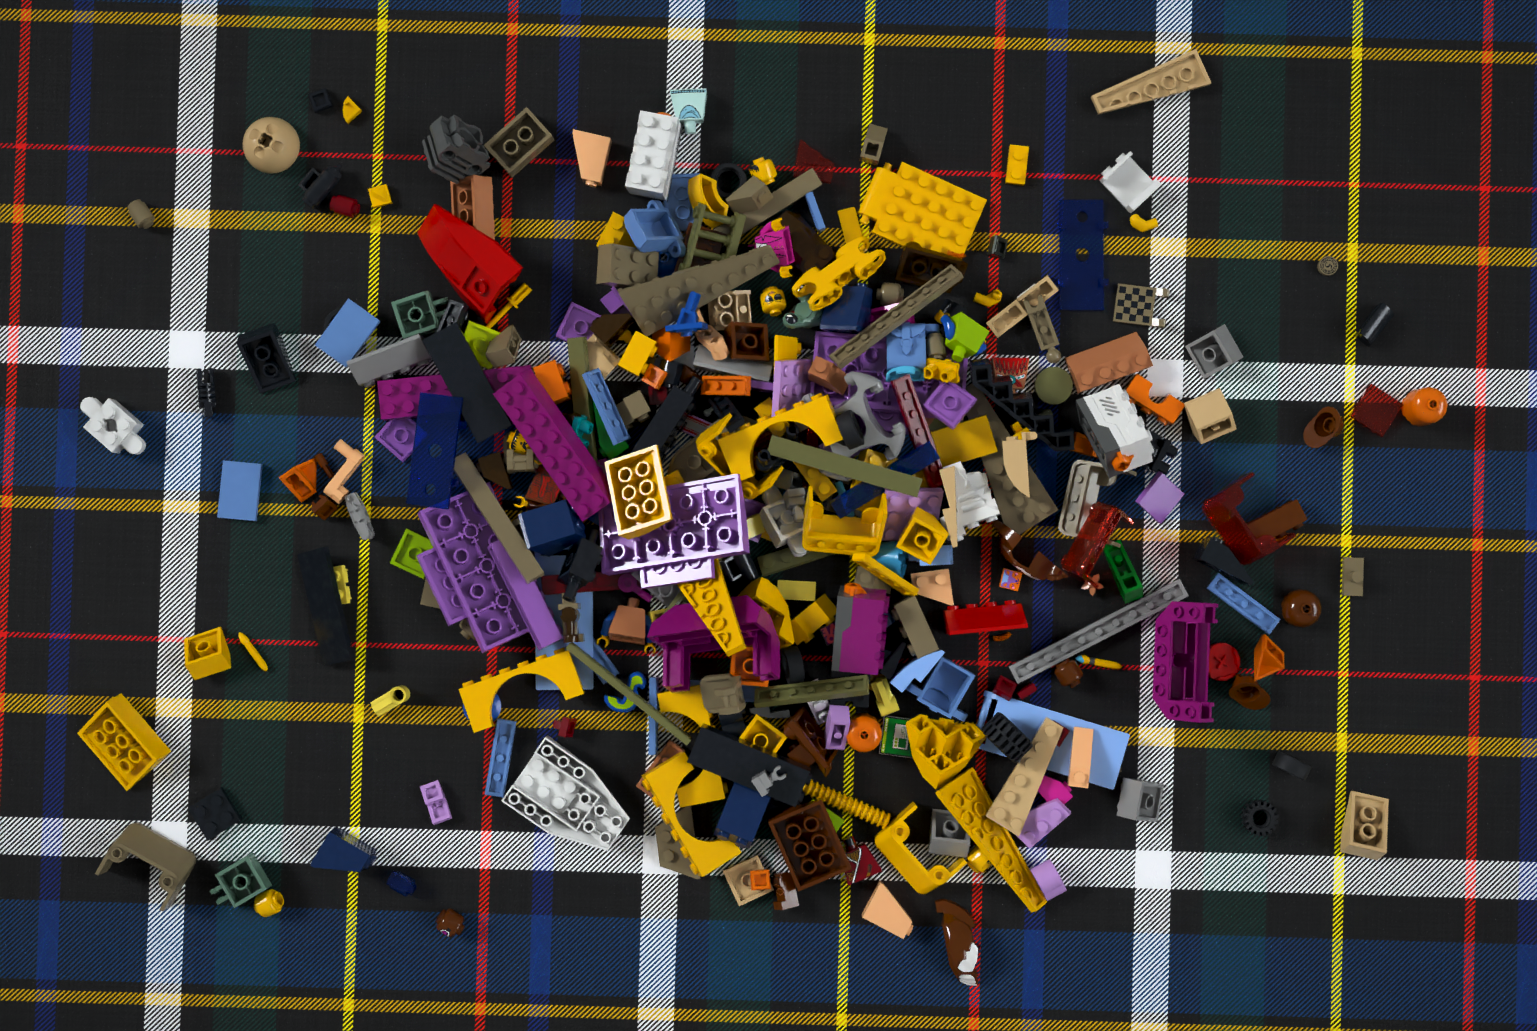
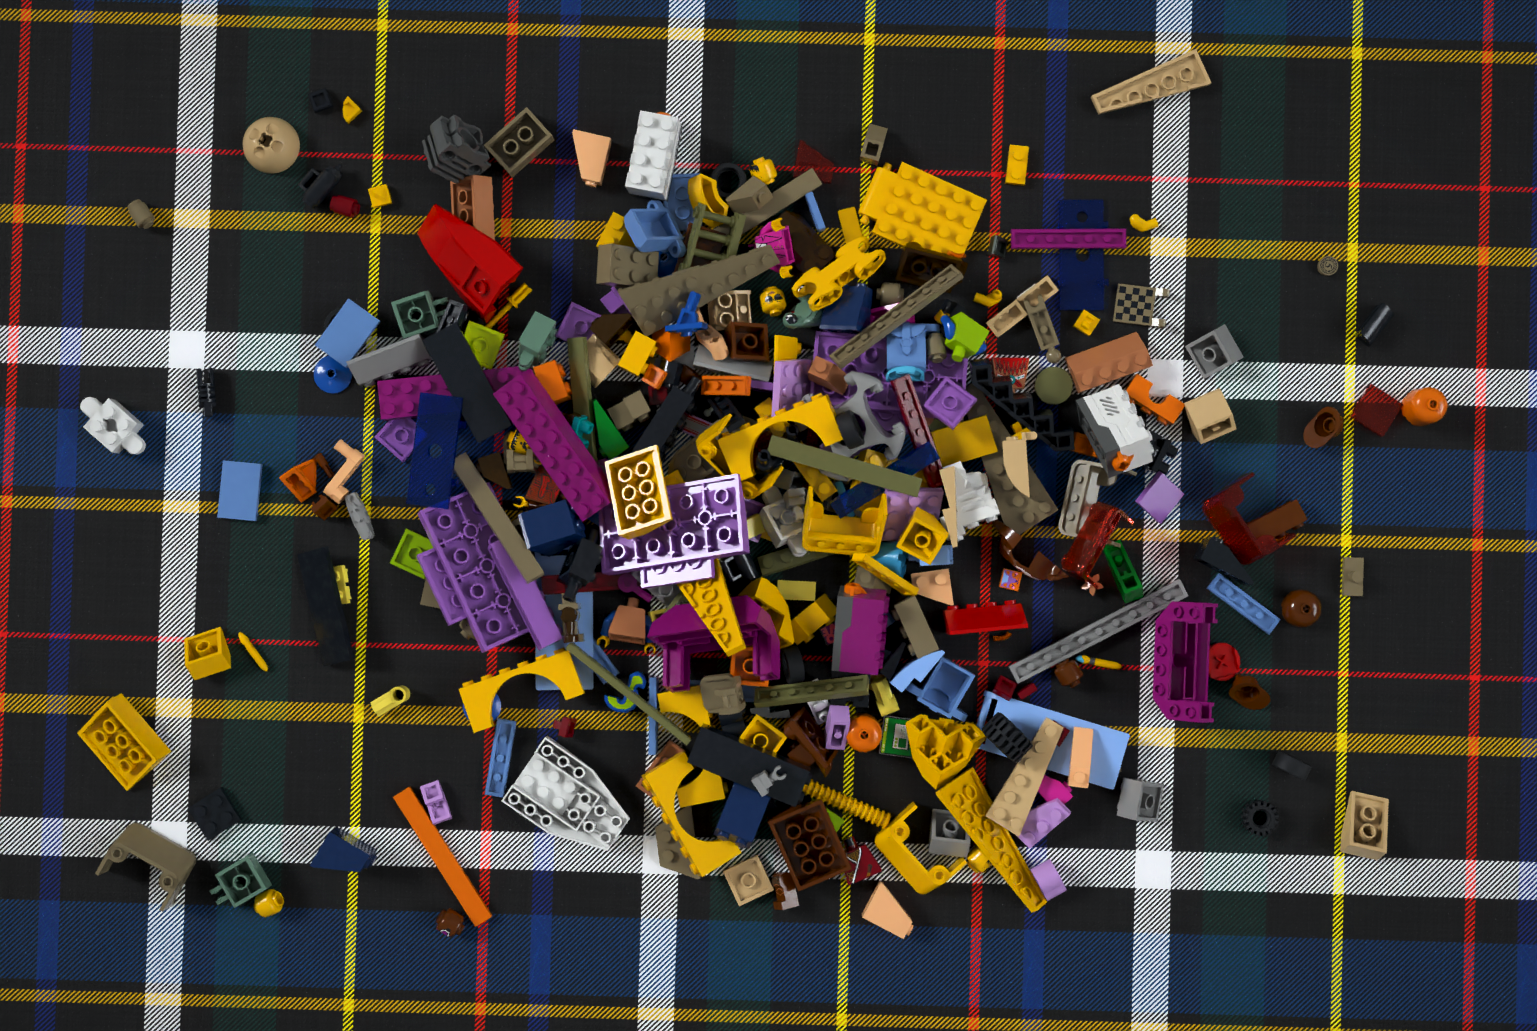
black slope [236,323,296,393] -> none
clear blue brick [386,871,417,897] -> none
dark tan slope [486,325,522,368] -> none
medium blue tile [582,368,630,446] -> none
light aqua torso [670,88,707,134] -> none
orange tile [750,869,771,891] -> none
yellow hips [924,357,960,383] -> none
reddish brown animal [935,898,980,986] -> none
white panel [1099,151,1162,214] -> none
orange slope [1254,634,1284,682] -> none
none -> blue dish [314,356,352,393]
none -> orange tile [393,786,492,927]
none -> sand green hinge [518,311,557,372]
none -> magenta tile [1011,229,1126,249]
none -> yellow tile [1073,310,1100,336]

